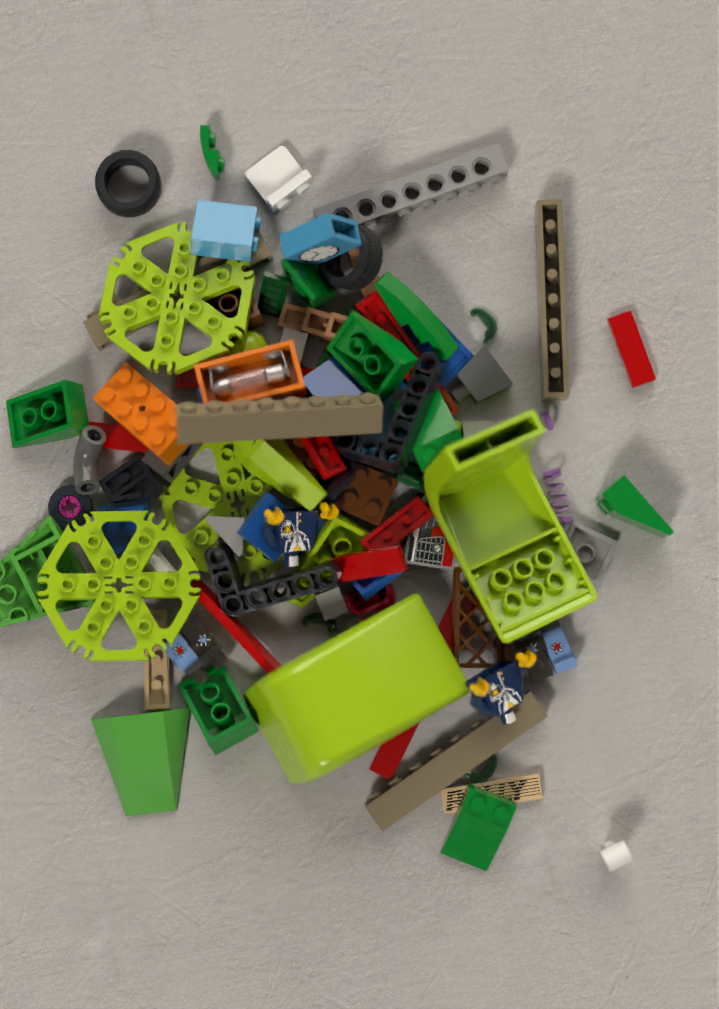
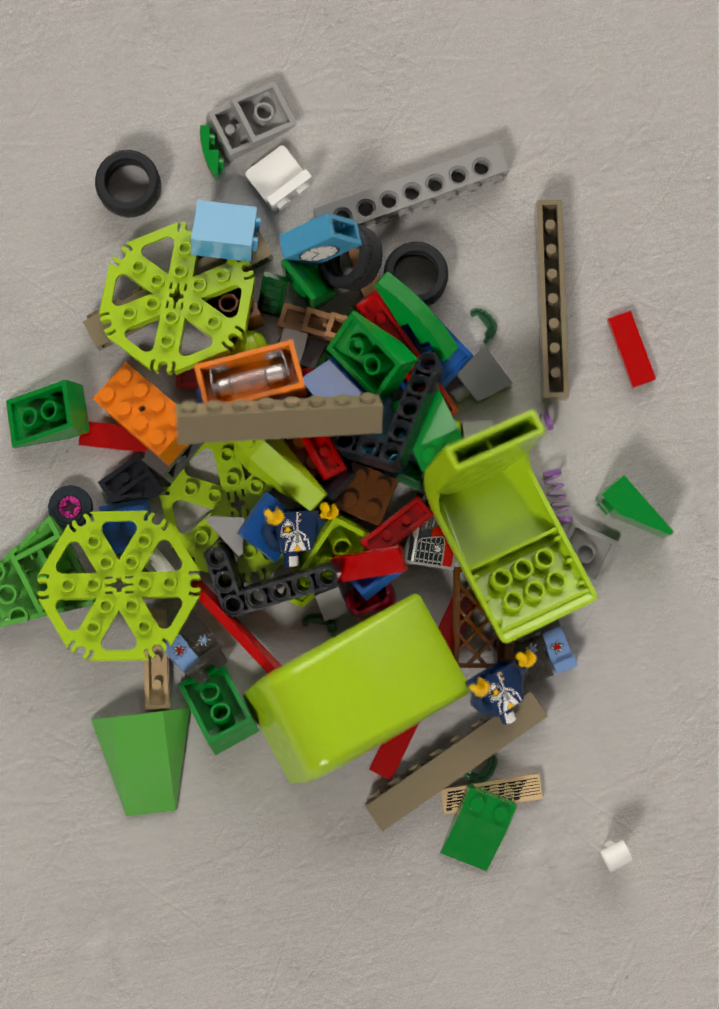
dark grey cylinder [73,425,106,495] -> none
none -> light grey slope [206,81,297,162]
none -> black tyre [383,242,449,306]

